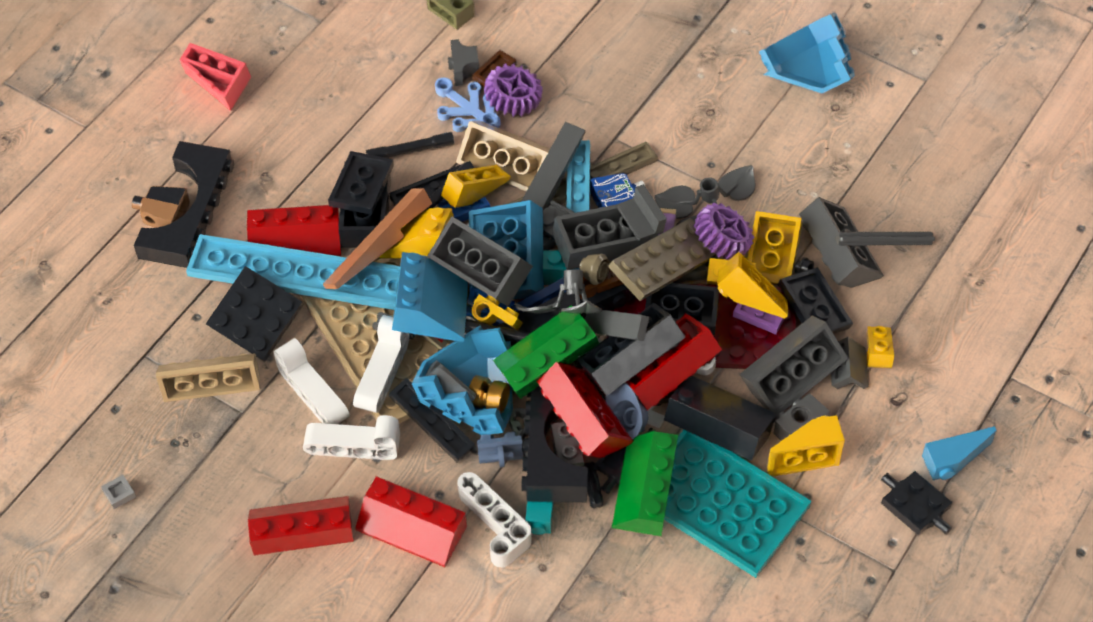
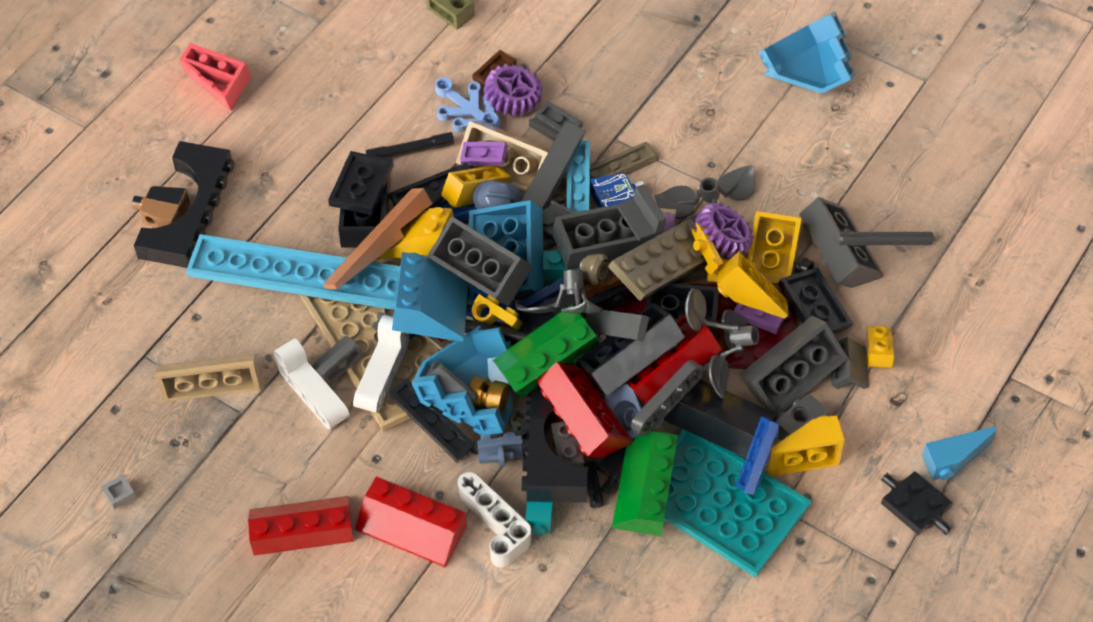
black plate [206,266,304,362] -> none
red slope [247,205,341,257] -> none
white beam [303,415,400,460] -> none
dark grey brick [448,39,479,86] -> none
none -> dark grey panel [312,335,364,386]
none -> medium lavender plate [460,142,508,166]
none -> sand blue piece [473,180,523,209]
none -> dark grey plate [529,101,583,141]
none -> dark grey beam [631,360,703,436]
none -> dark grey plant [685,288,759,398]
none -> yellow piece [691,223,724,275]
none -> blue plate [736,416,779,495]

